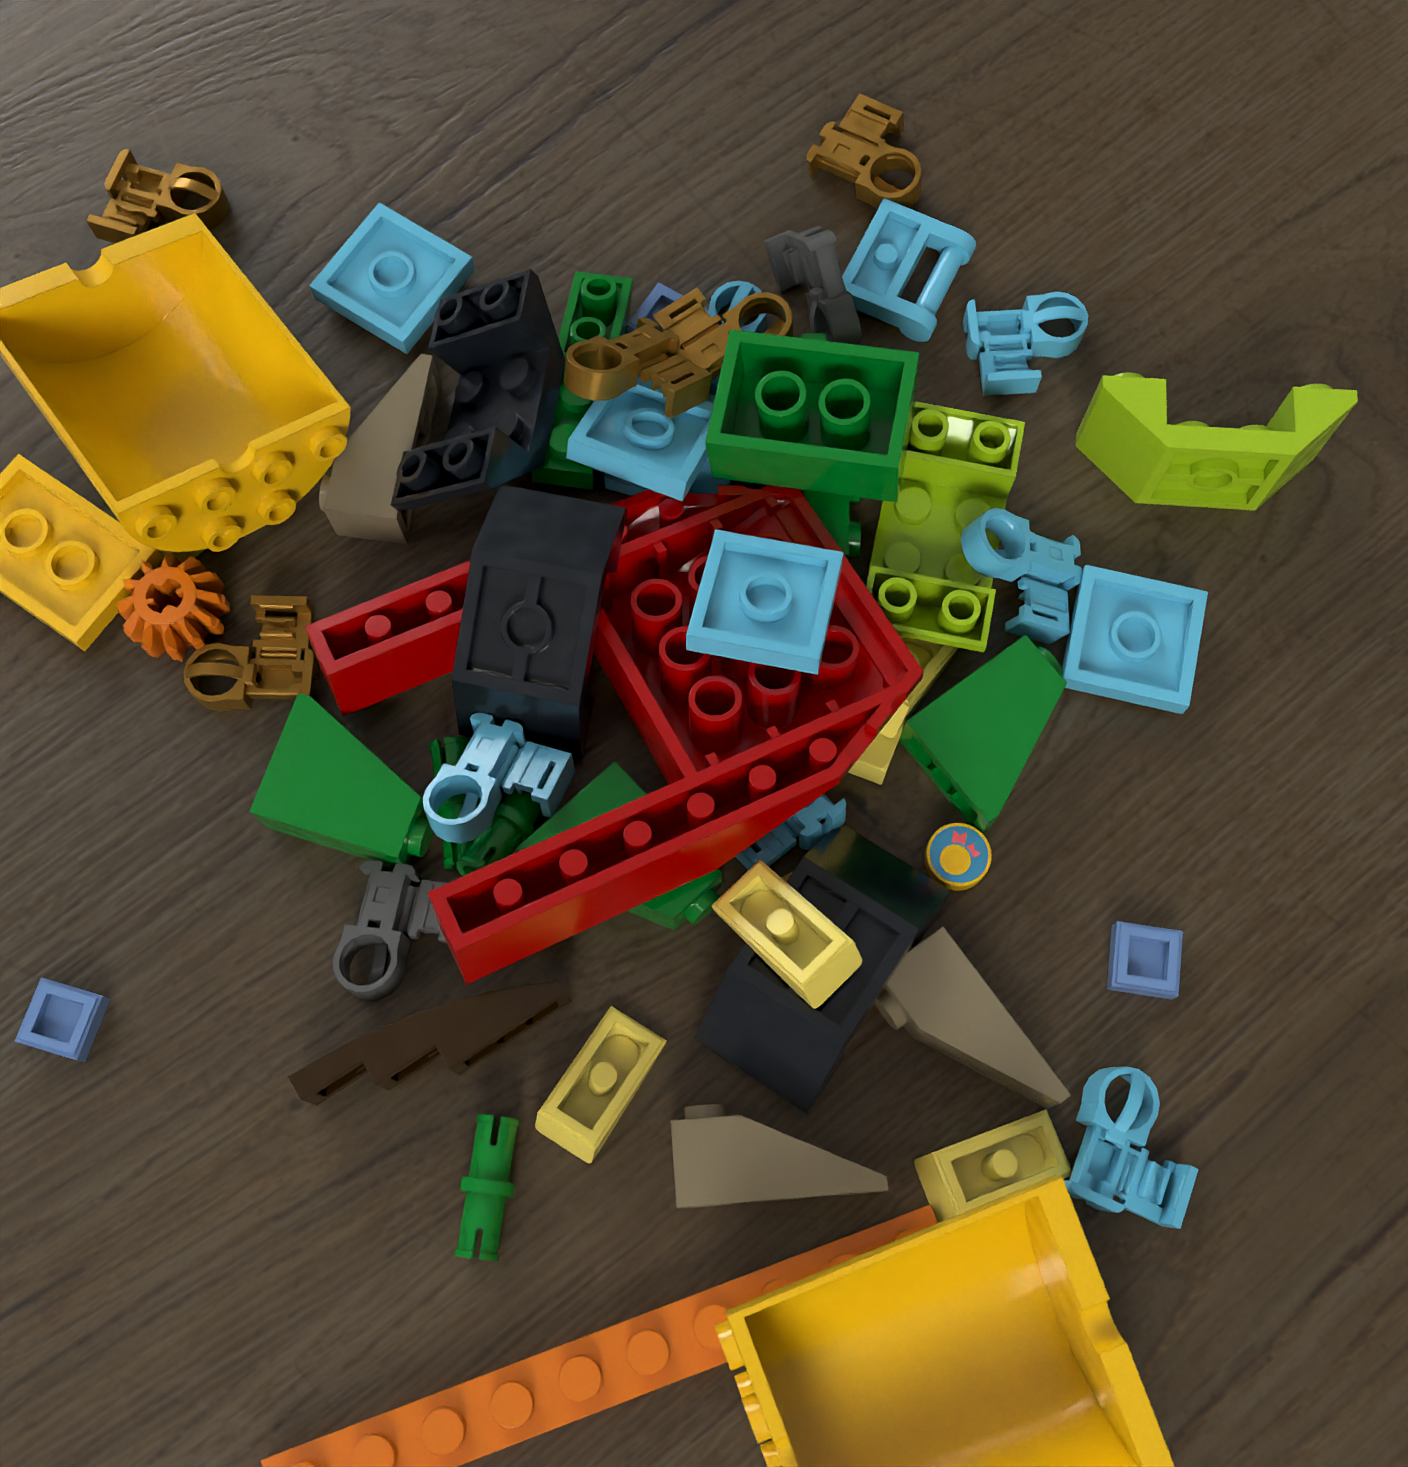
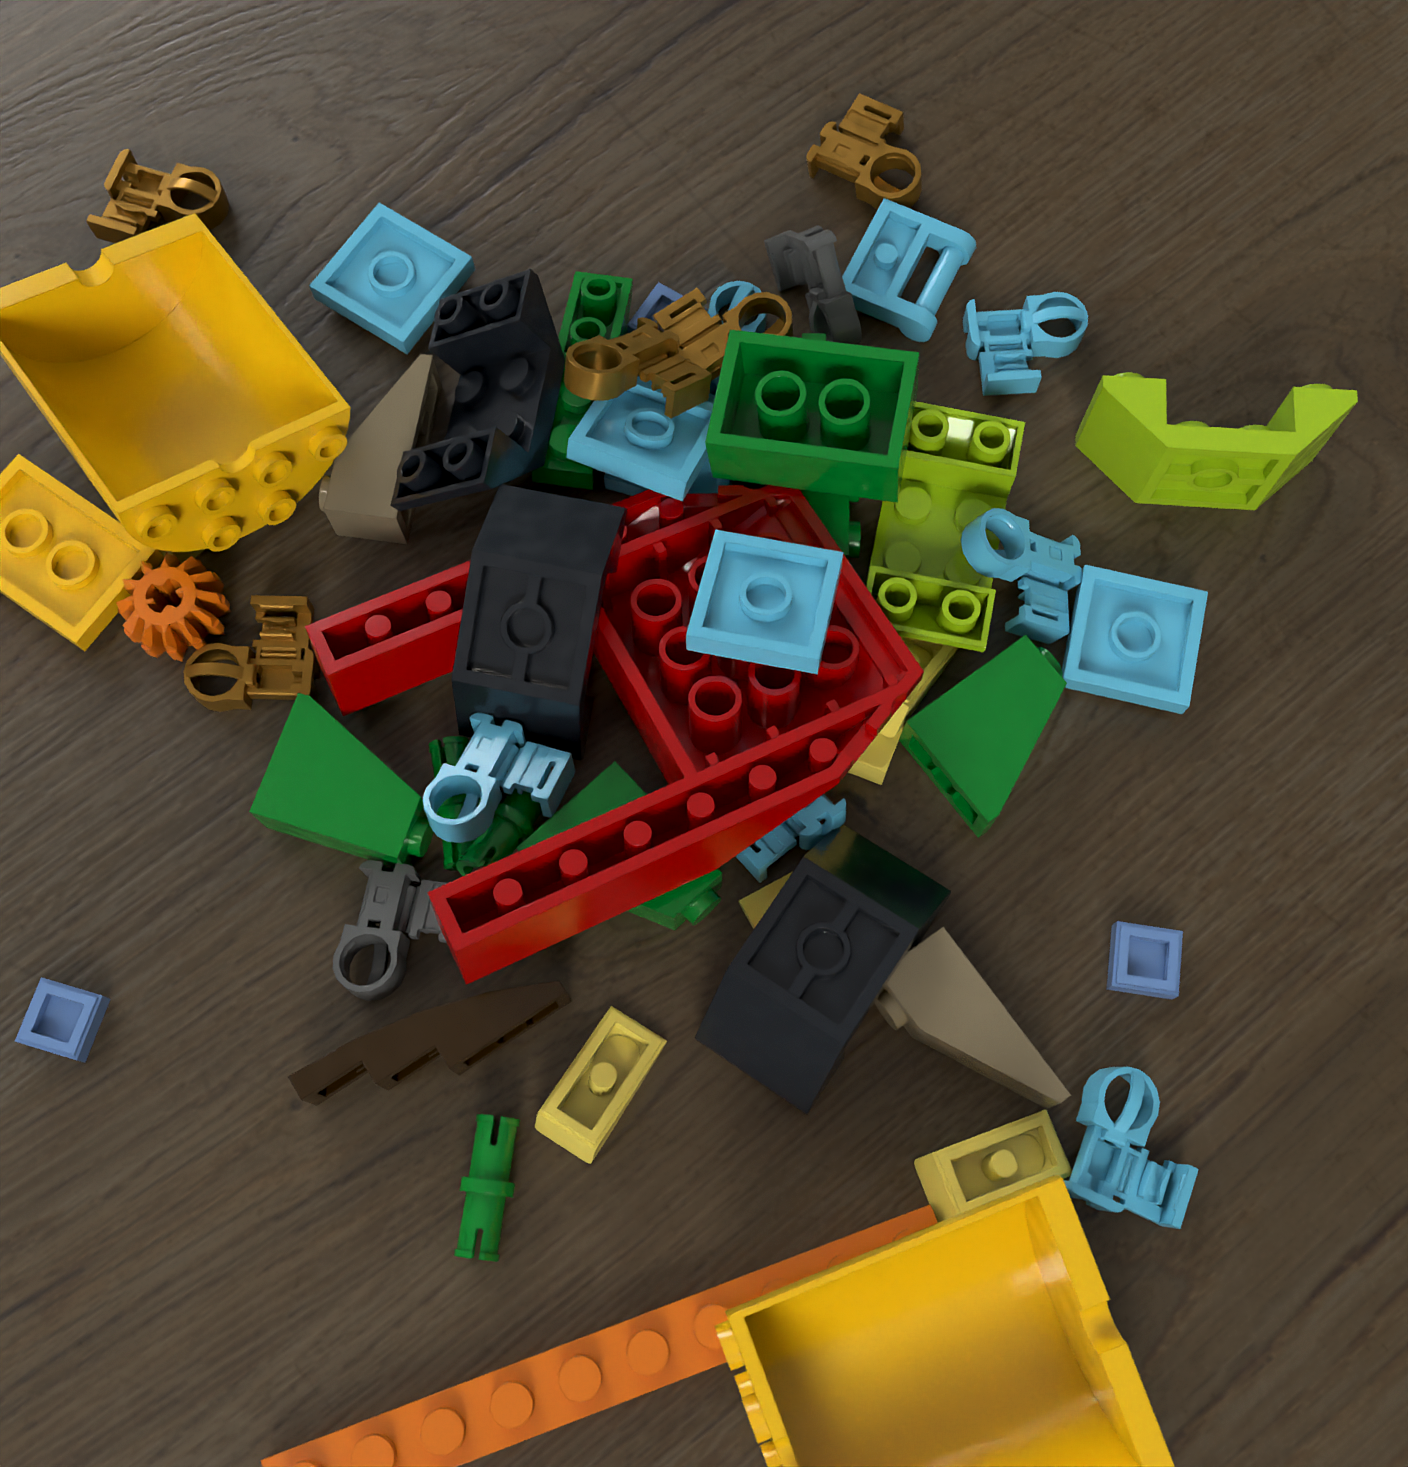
dark tan slope [671,1104,888,1209] -> none
light yellow slope [711,860,862,1009] -> none
tile [924,823,992,891] -> none

